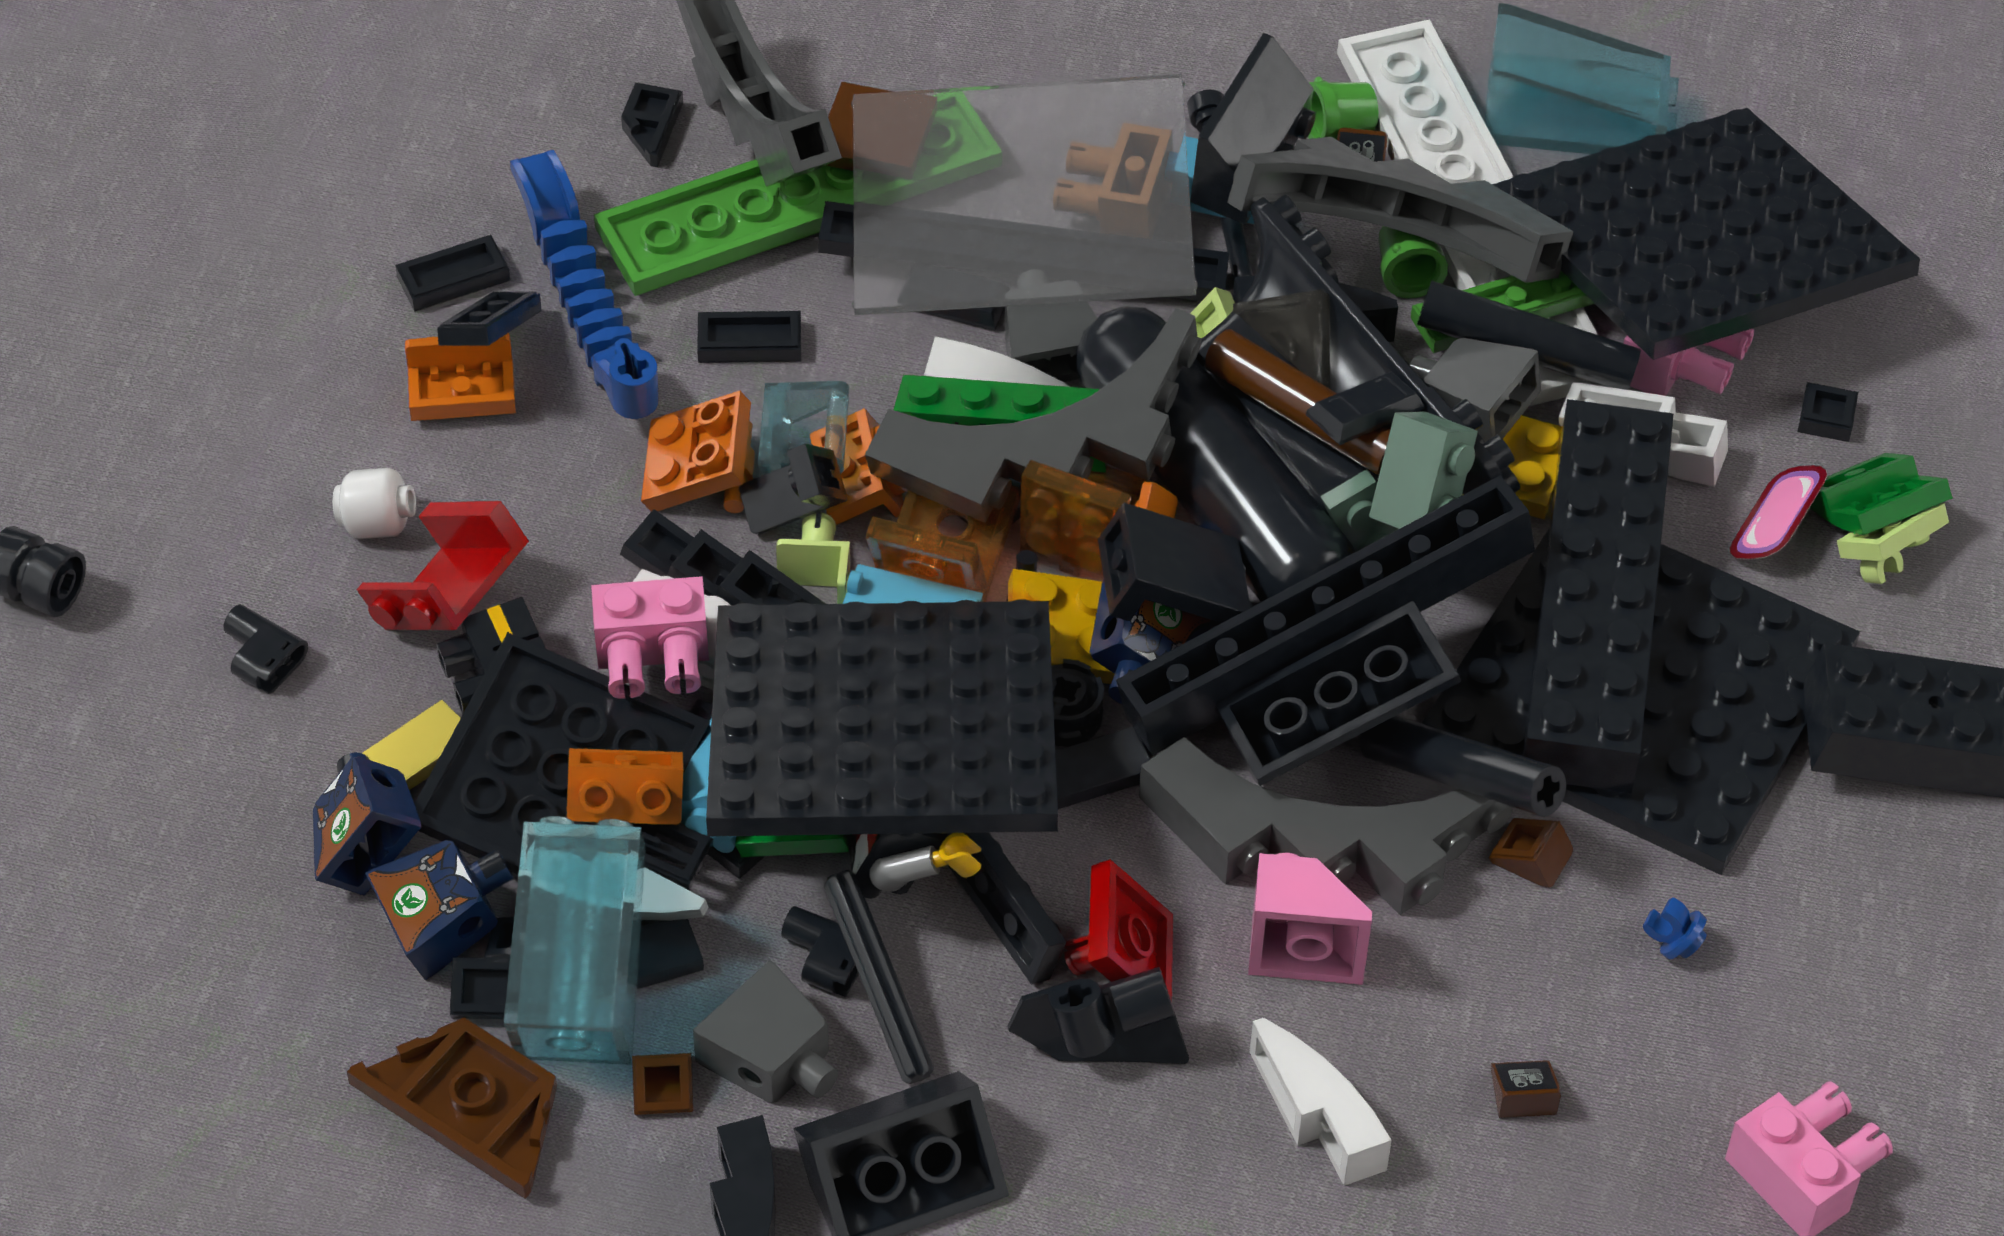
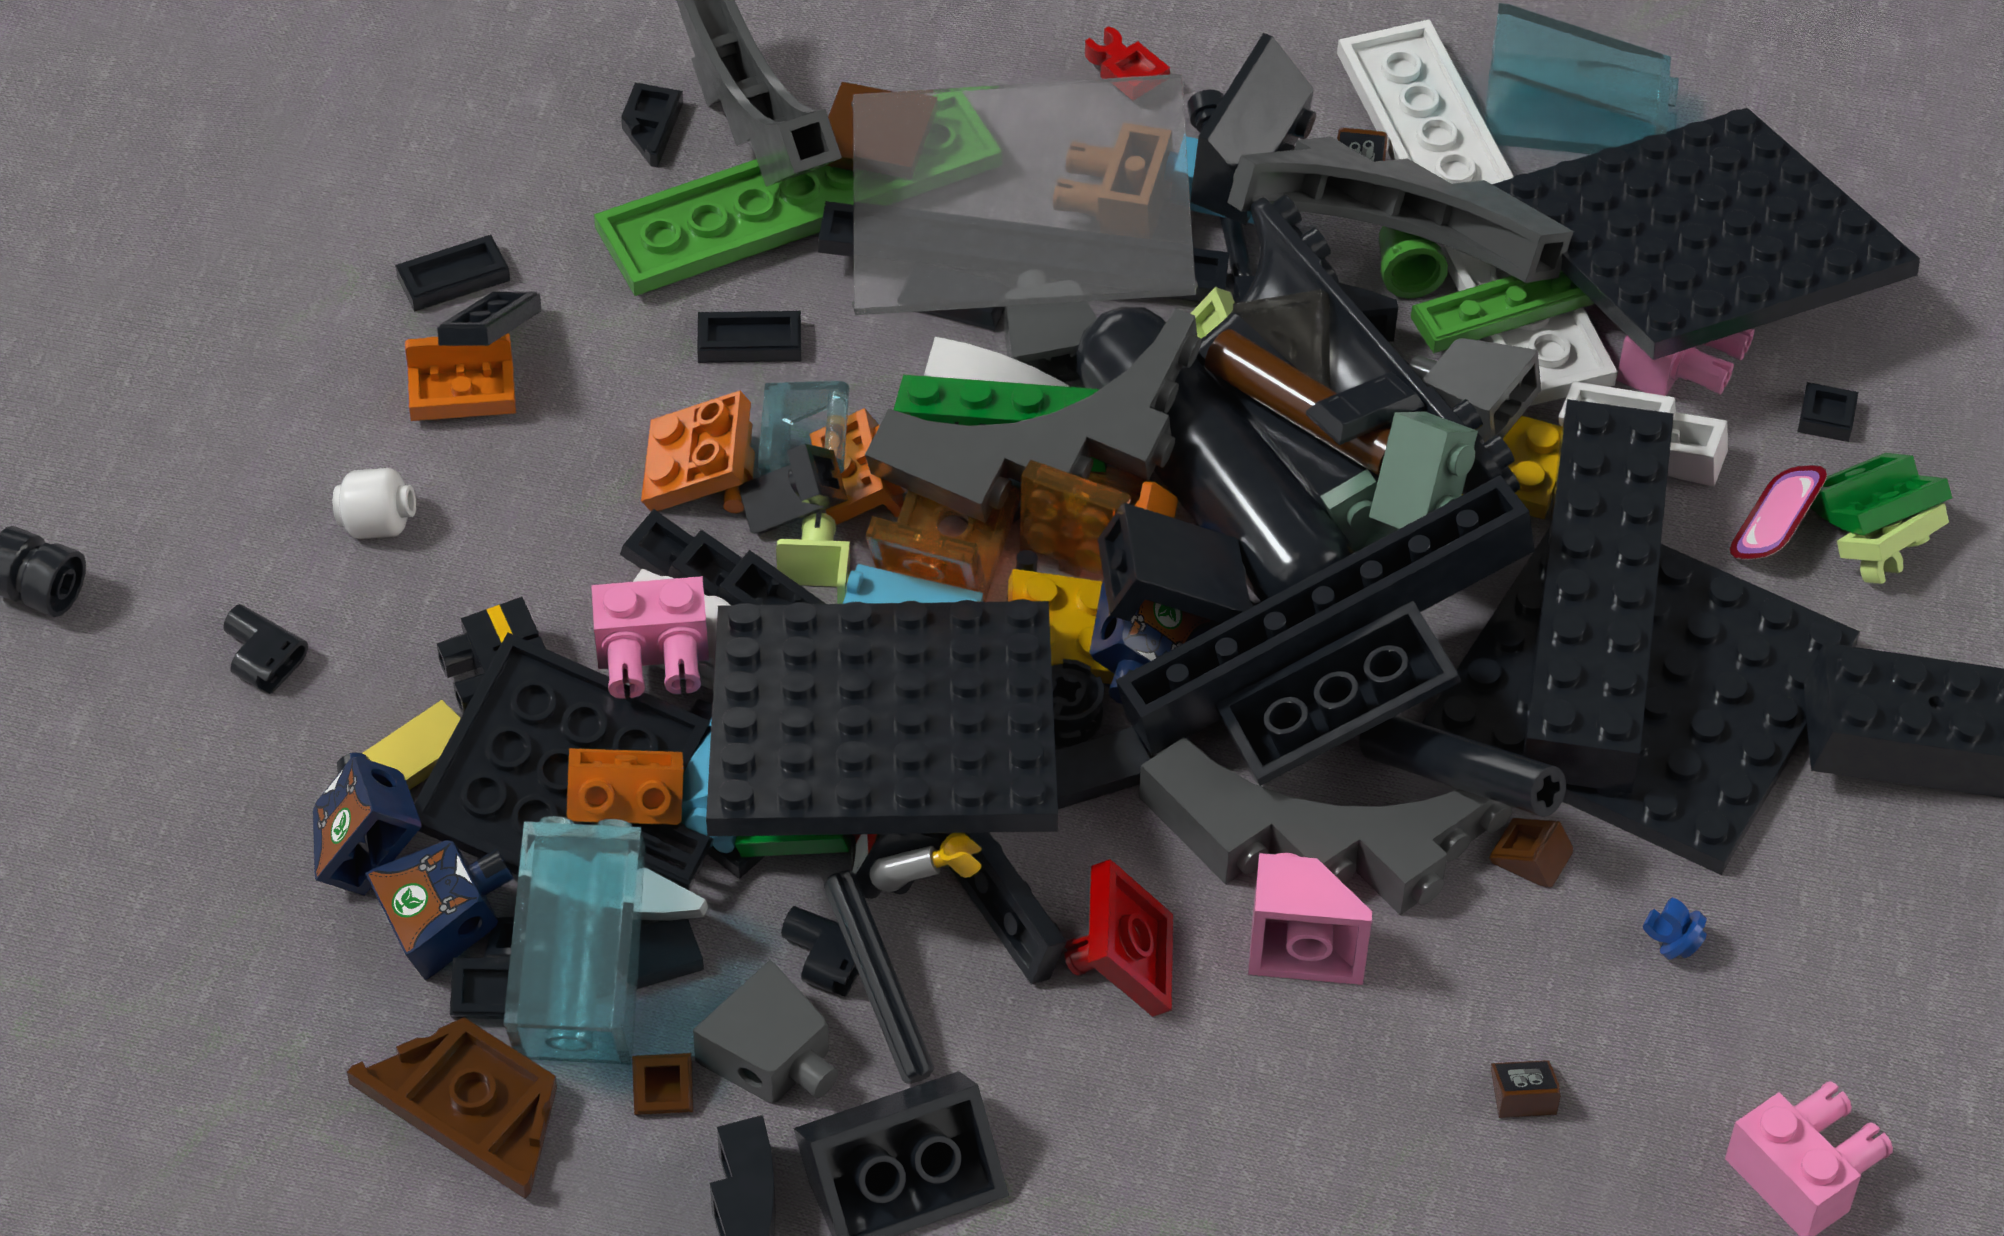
red panel [356,501,529,630] -> none
blue piece [510,150,659,419] -> none
black panel [1007,967,1189,1064] -> none
white slope [1250,1018,1392,1186] -> none
bright green piece [1308,76,1378,140] -> none
black piece [1417,280,1641,390] -> none
none -> red plate [1085,26,1170,104]

